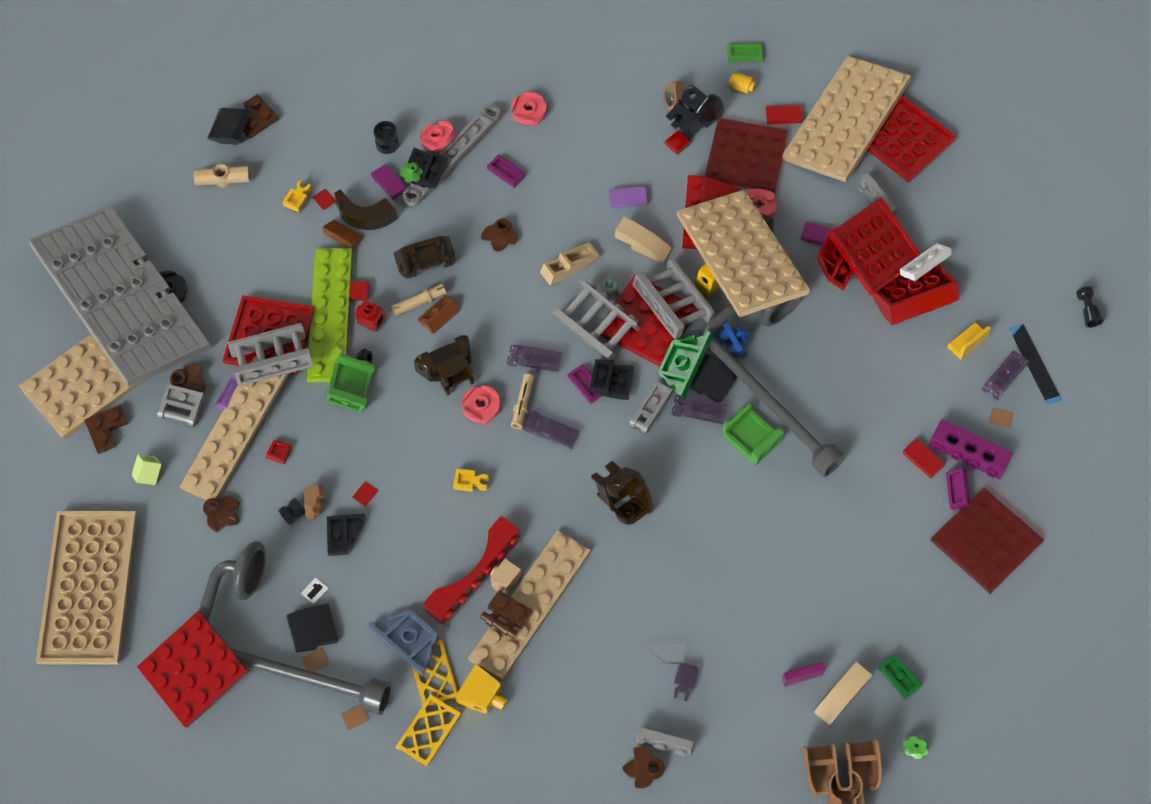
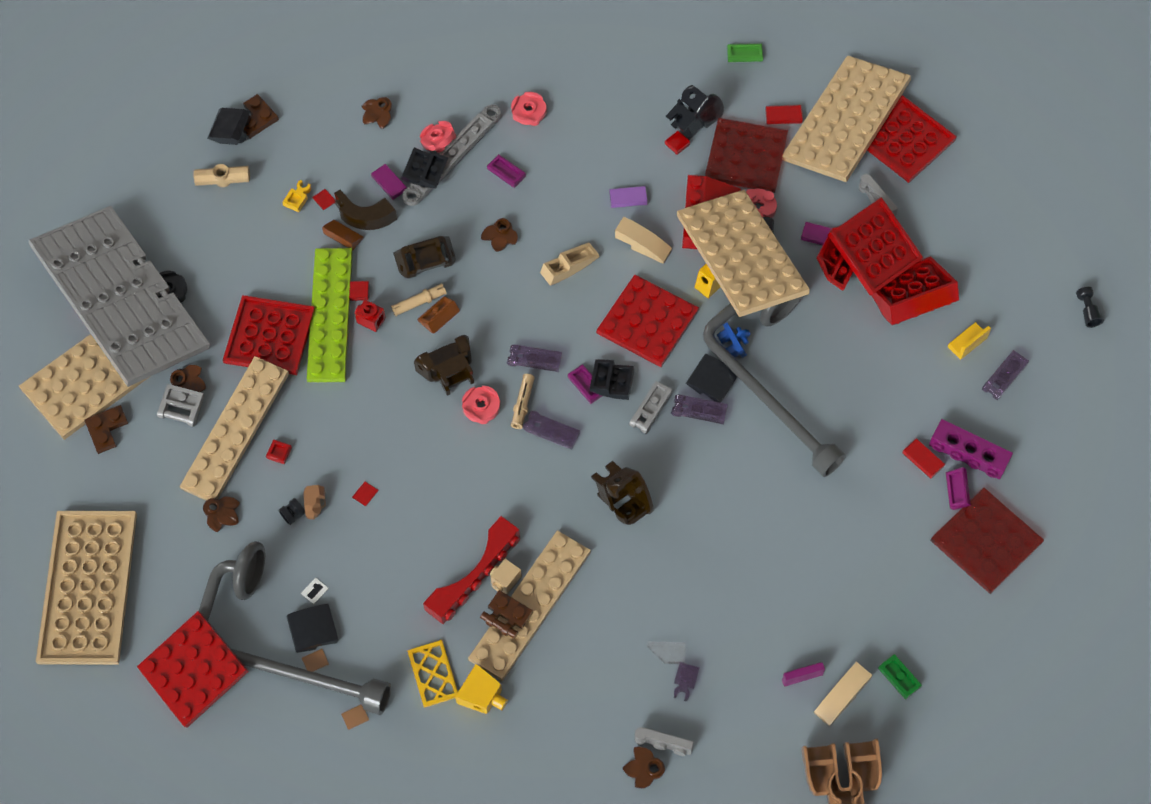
yellowish green panel [132,454,162,485] -> none
medium lavender tile [214,375,238,410] -> none
light grey fence [228,323,313,386] -> none
bright green panel [324,354,376,413] -> none
black wing [327,513,366,556] -> none
black plate [356,348,373,363] -> none
sand blue wing [368,609,439,676] -> none
black wheel [373,121,399,154] -> none
yellow window [396,694,461,767] -> none
bright green plant [400,162,423,183] -> none
yellow plate [453,469,489,492] -> none
light grey fence [552,280,640,360] -> none
piece [601,278,620,302] -> none
light grey fence [633,258,714,340] -> none
green wing [657,331,714,399] -> none
medium nougat rock [663,81,685,110] -> none
bright green panel [722,403,784,465] -> none
yellow brick [729,73,756,94] -> none
white plate [900,243,952,281] -> none
bright green plant [903,735,929,760] -> none
medium nougat sticker [989,408,1013,428] -> none
black sticker [1009,324,1062,405] -> none
none -> reddish brown plate [361,97,392,129]

